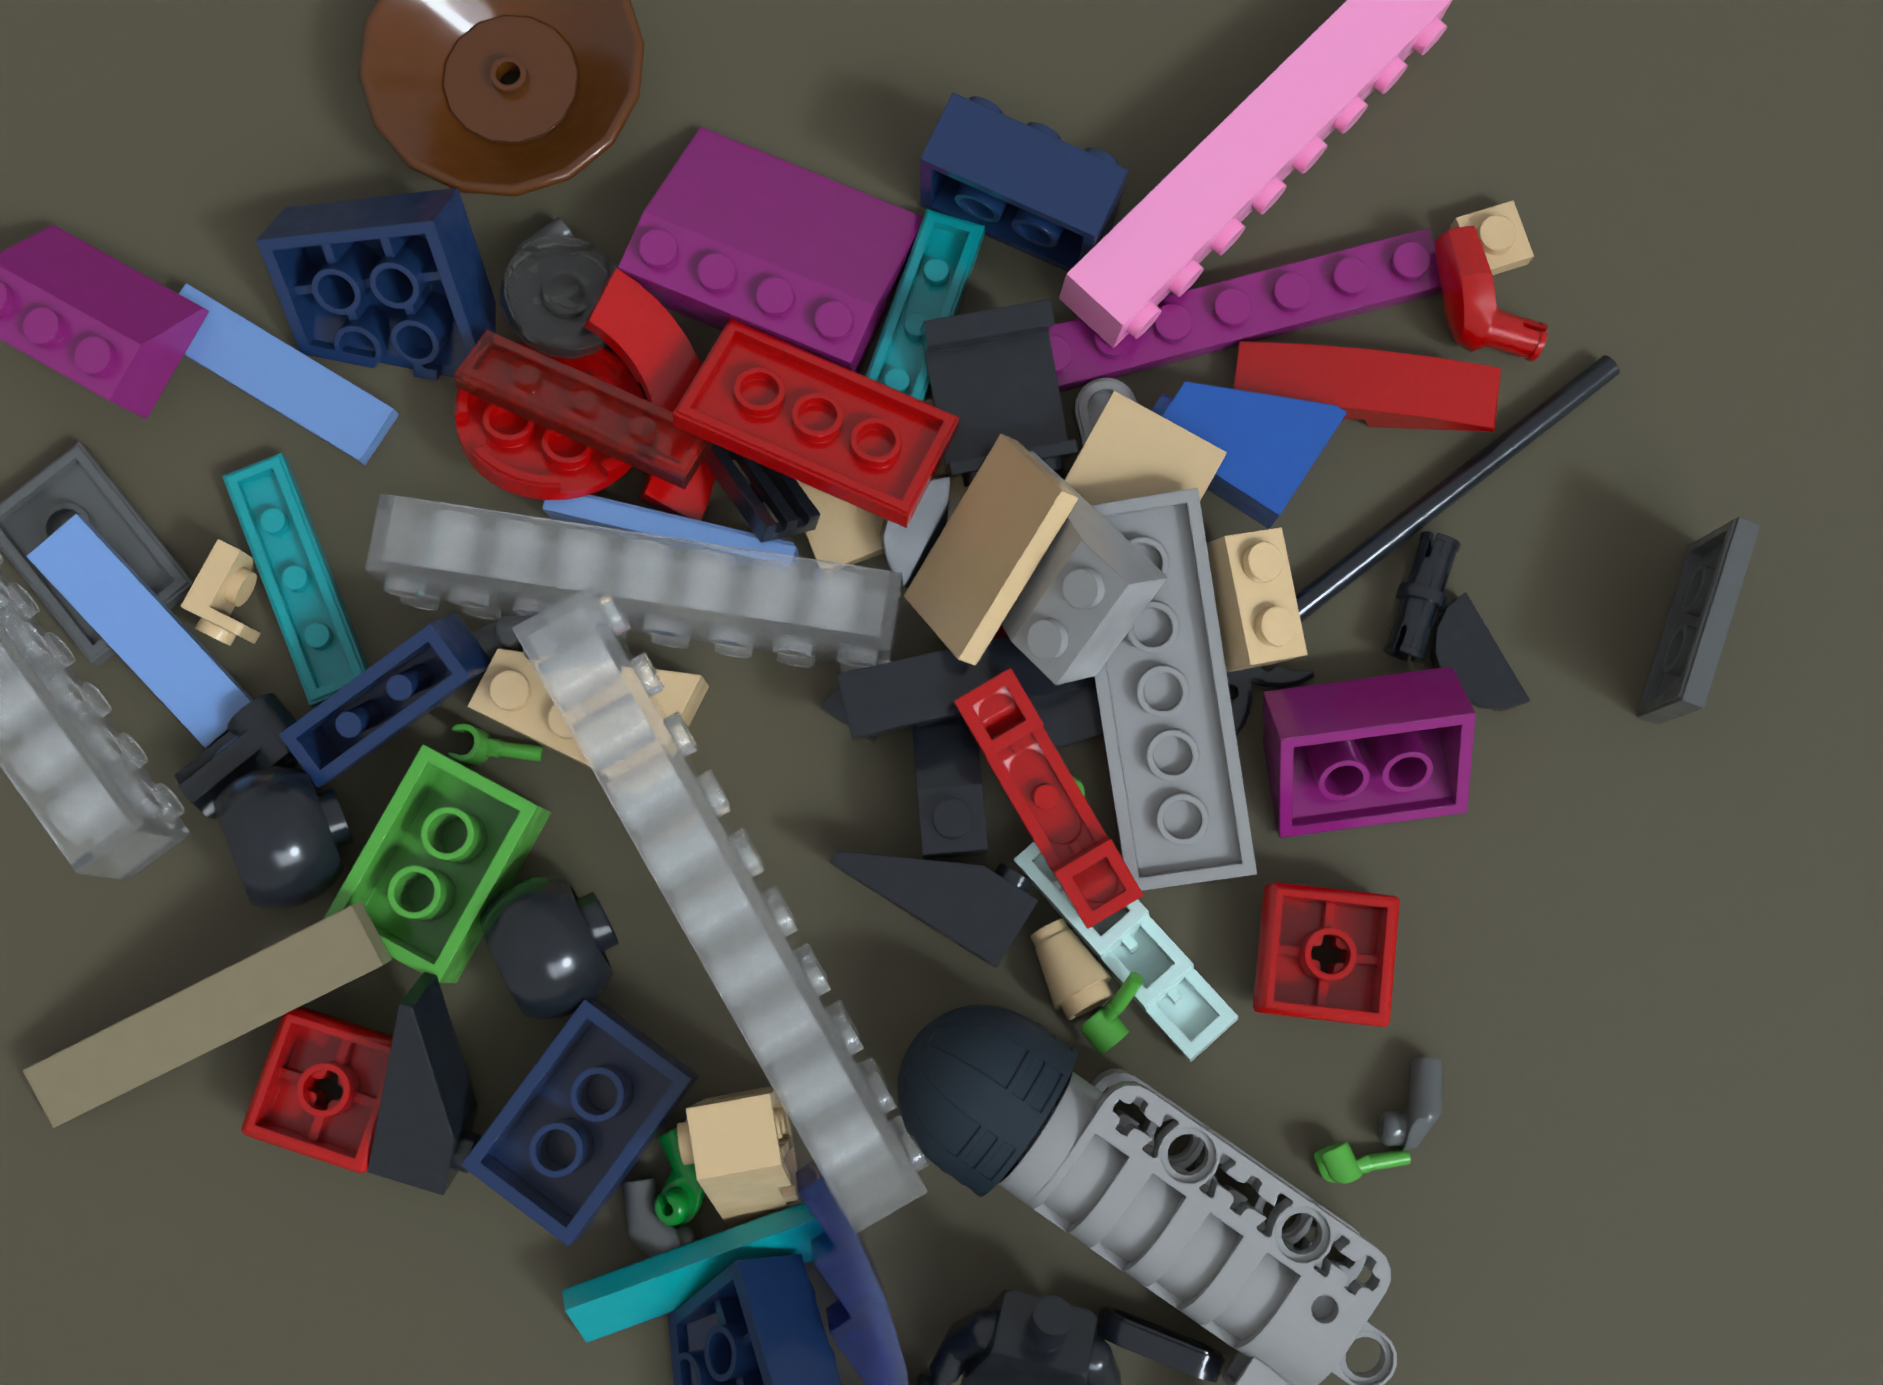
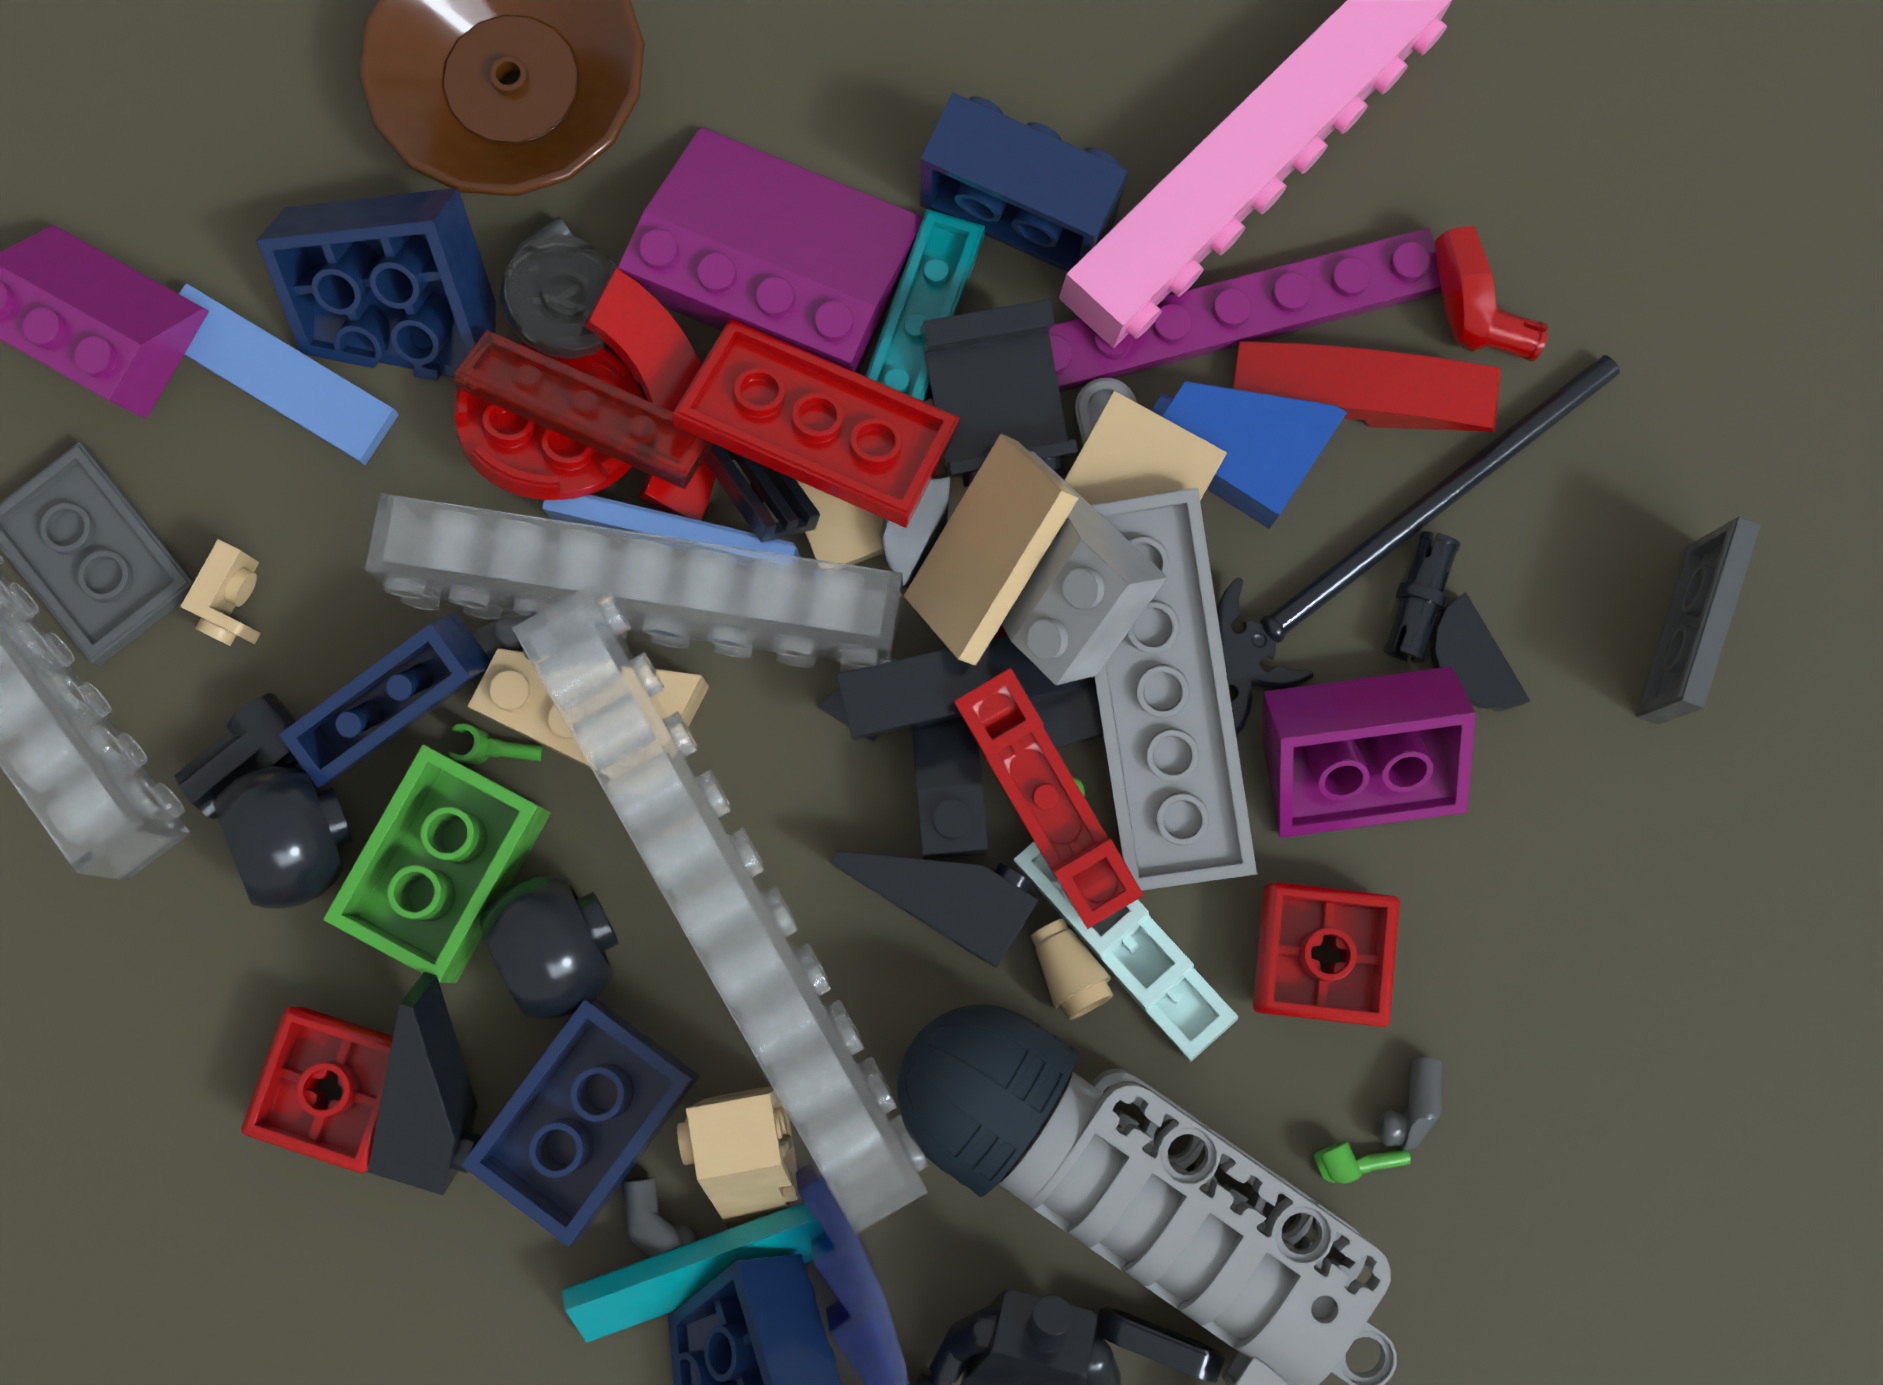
dark tan tile [22,900,392,1128] -> none
medium blue tile [26,514,254,748] -> none
teal tile [222,453,369,708] -> none
green arm [654,1128,706,1226] -> none
bright green hand [1081,972,1144,1055] -> none
tan brick [1207,527,1308,673] -> none
tan plate [1450,200,1534,275] -> none

